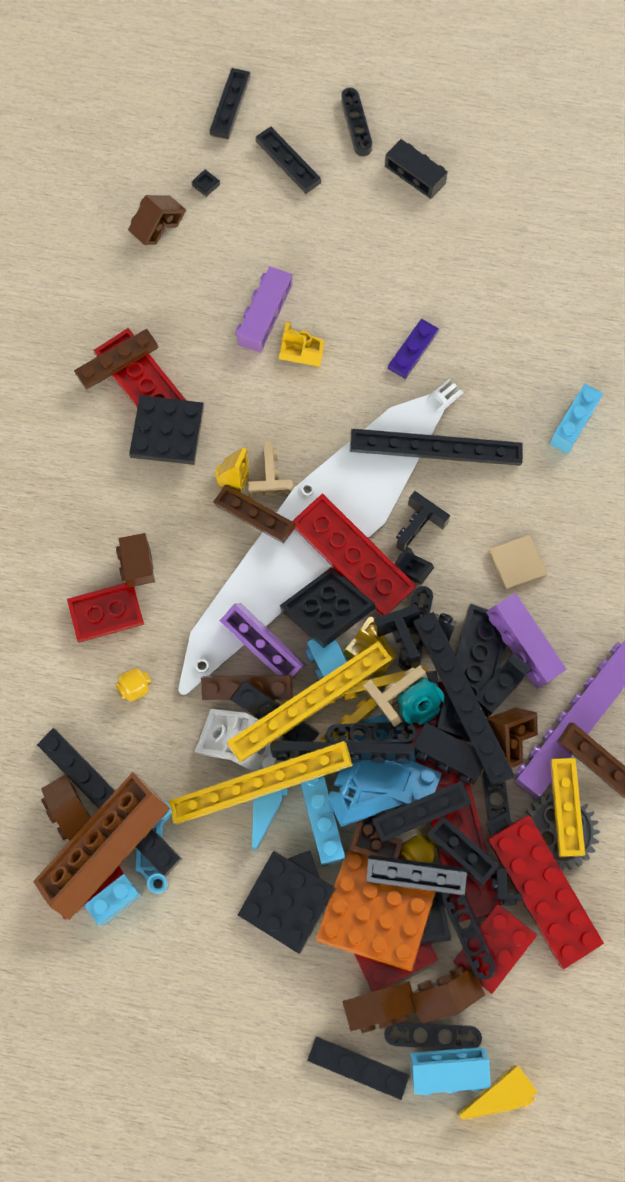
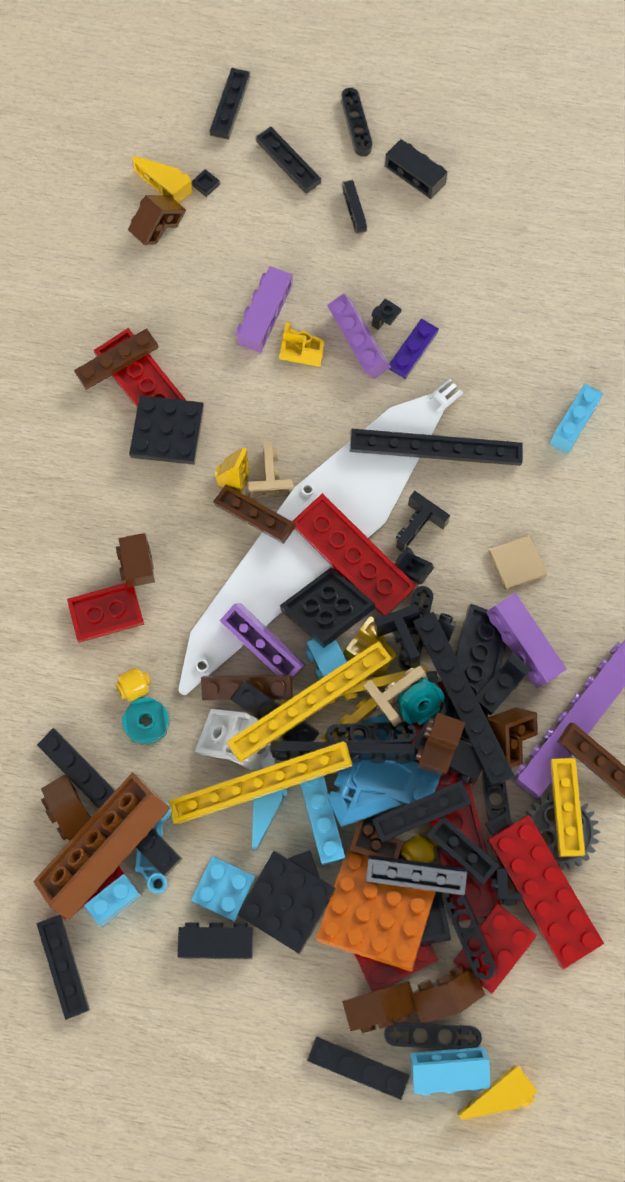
none -> black plate [36,915,91,1020]
none -> teal plate [122,697,170,745]
none -> yellow slope [132,156,192,203]
none -> black brick [177,922,253,959]
none -> medium azure plate [191,856,256,922]
none -> medium lavender brick [327,293,391,379]
none -> black beam [342,180,367,234]
none -> black bracket [371,298,401,330]
none -> reddish brown brick [415,713,465,777]

